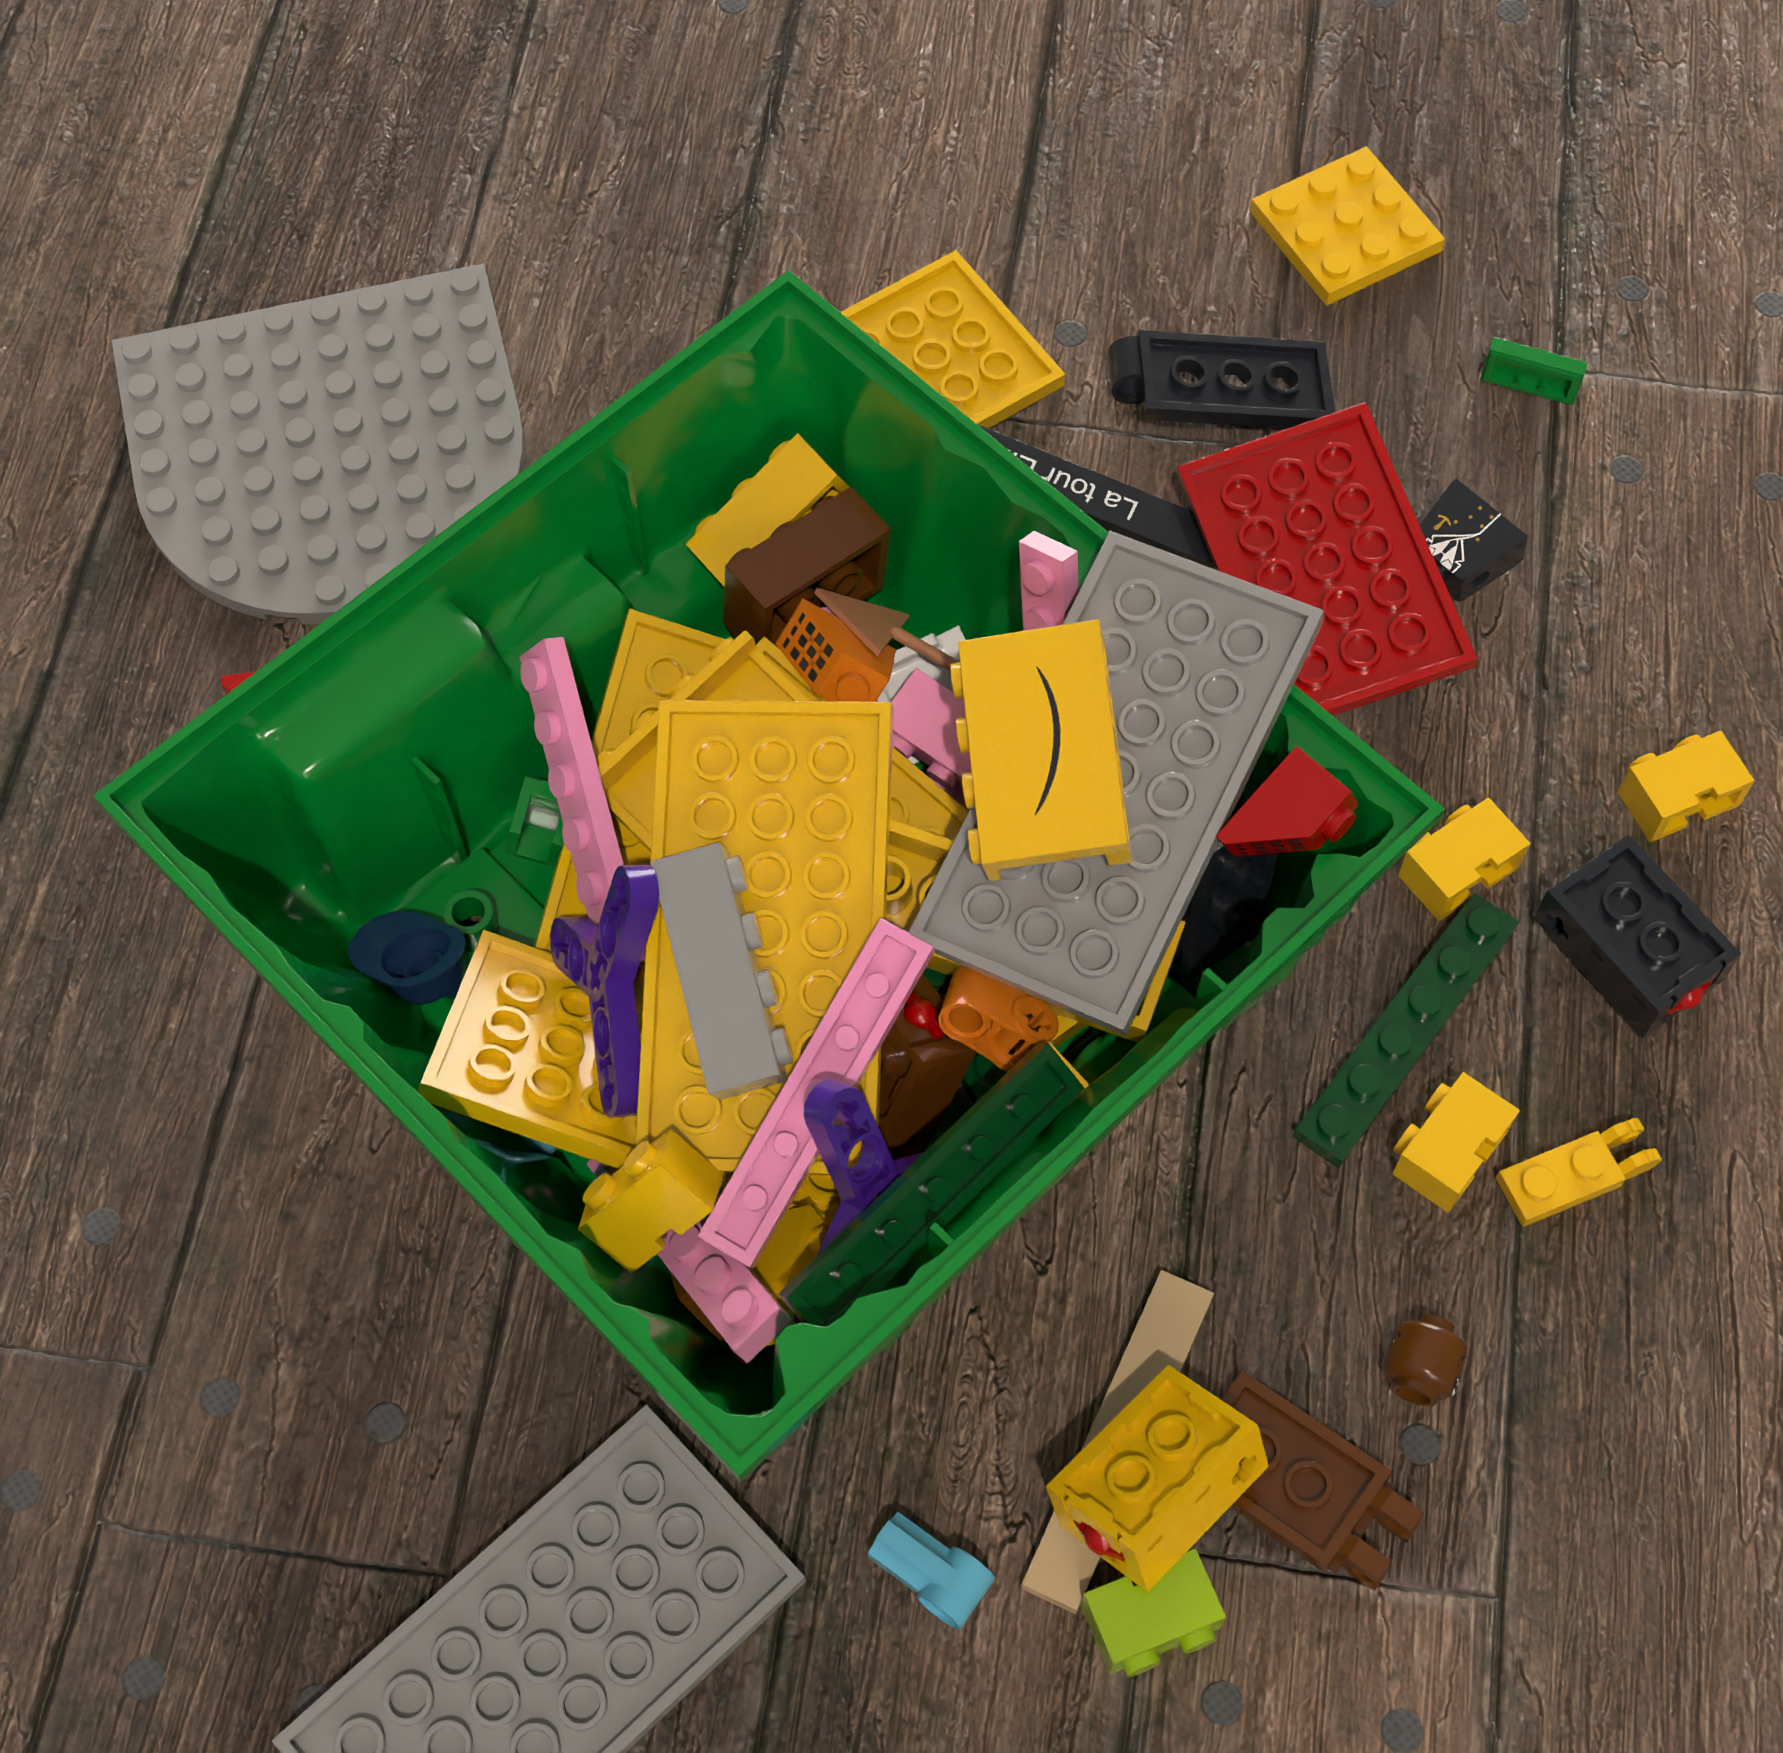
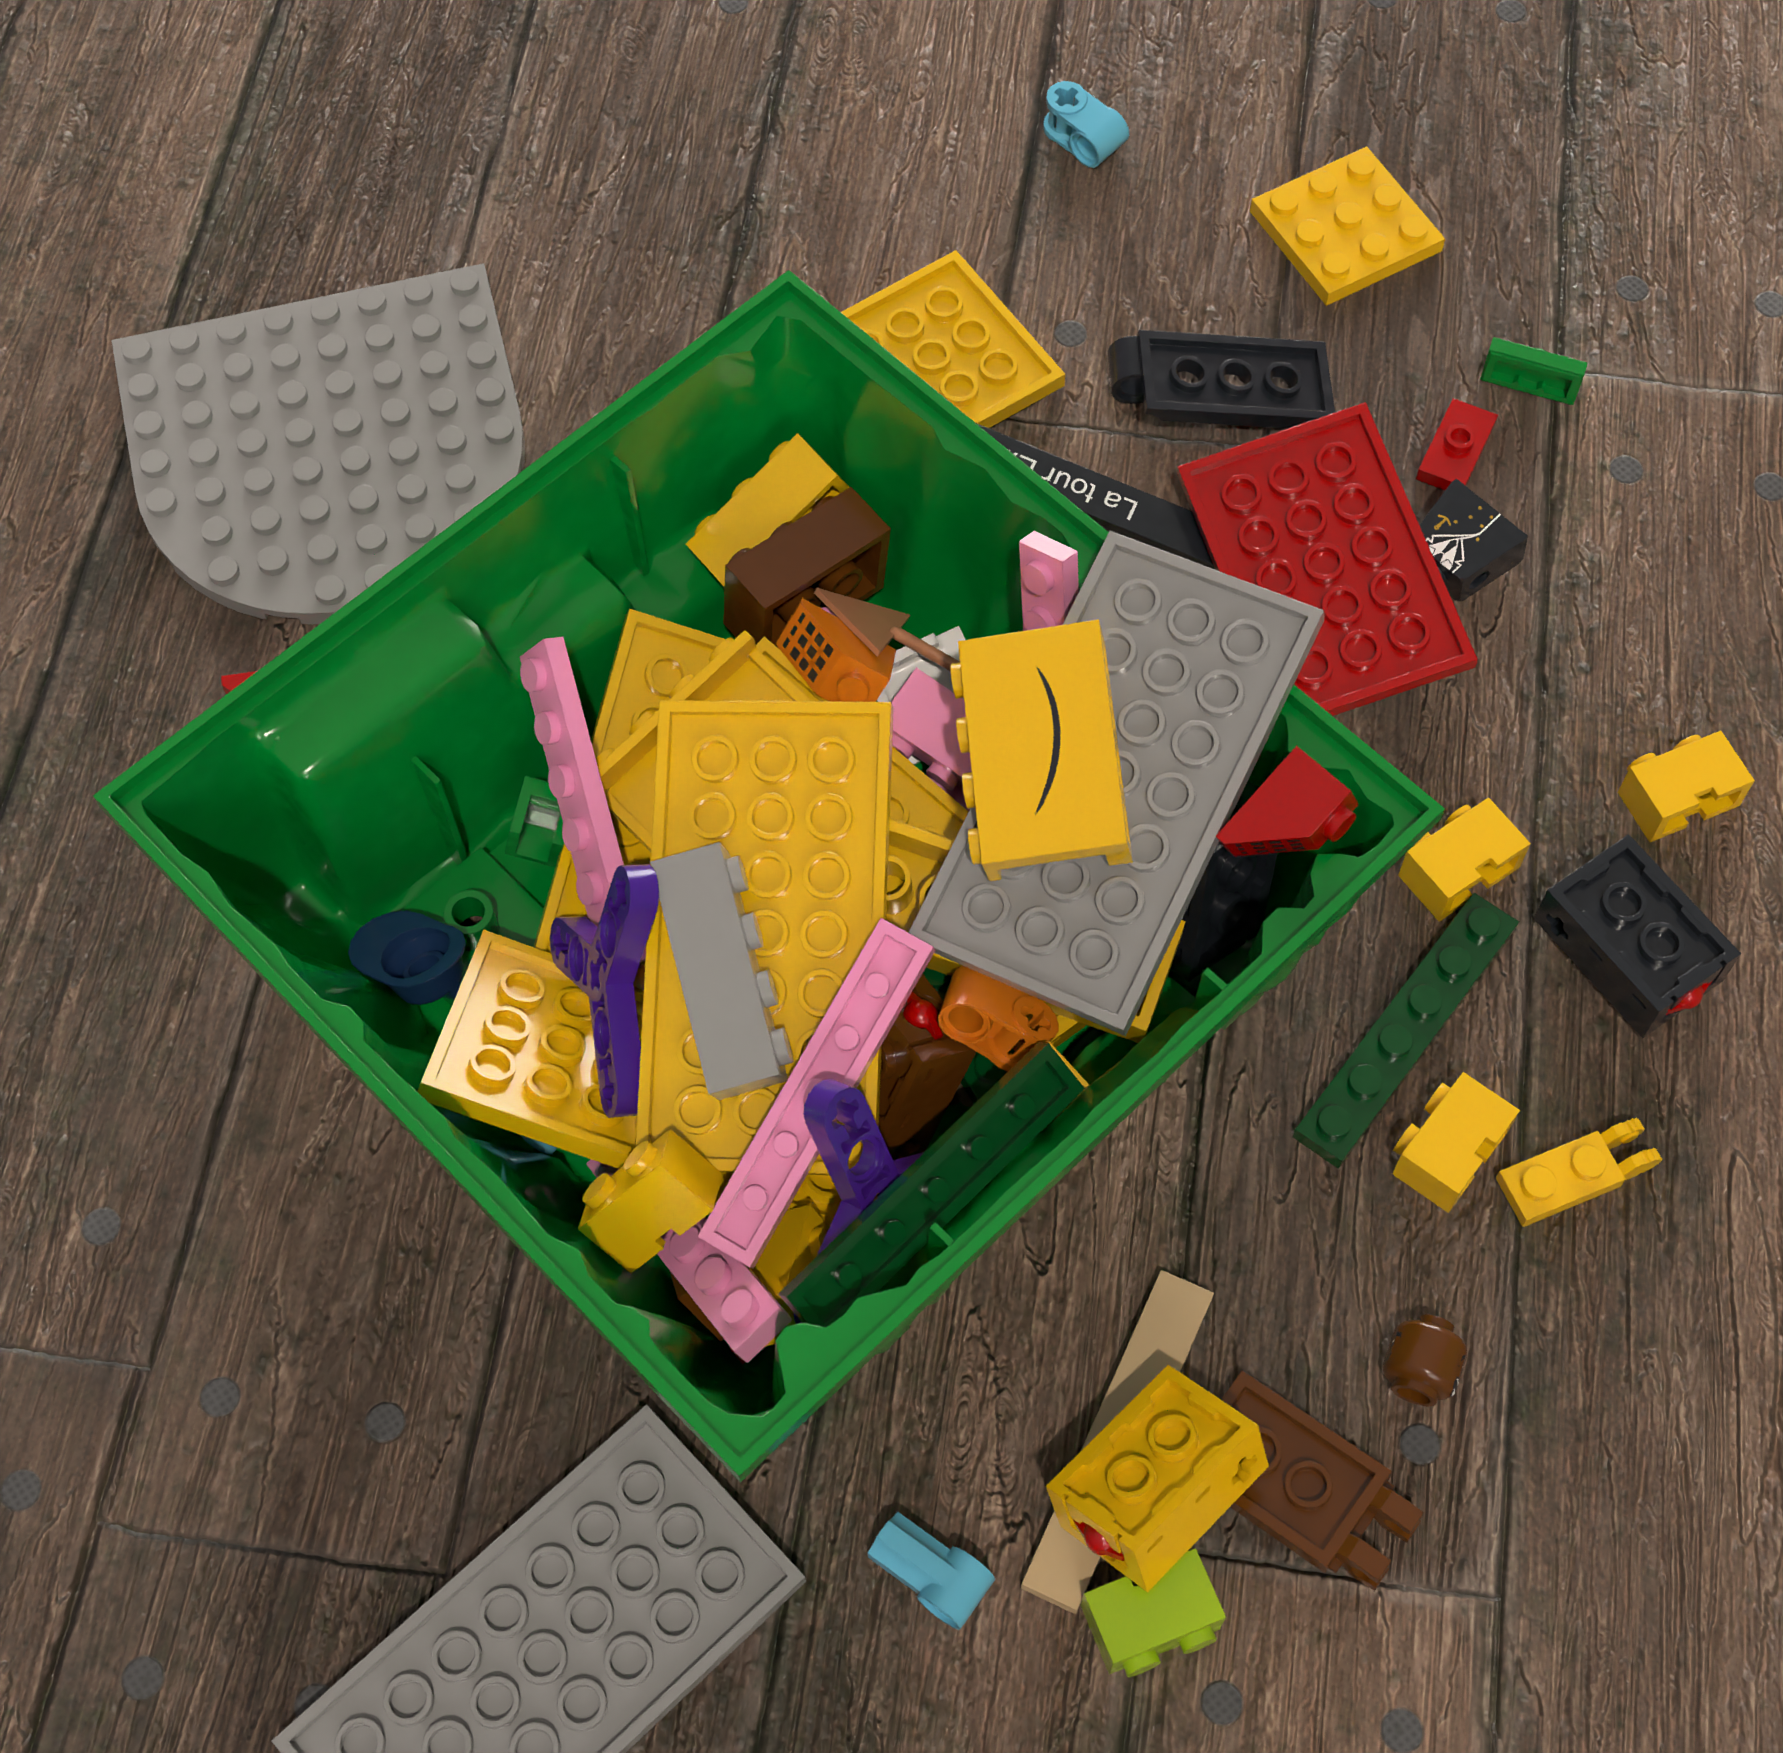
none -> medium azure piece [1043,81,1129,168]
none -> red plate [1416,398,1498,490]

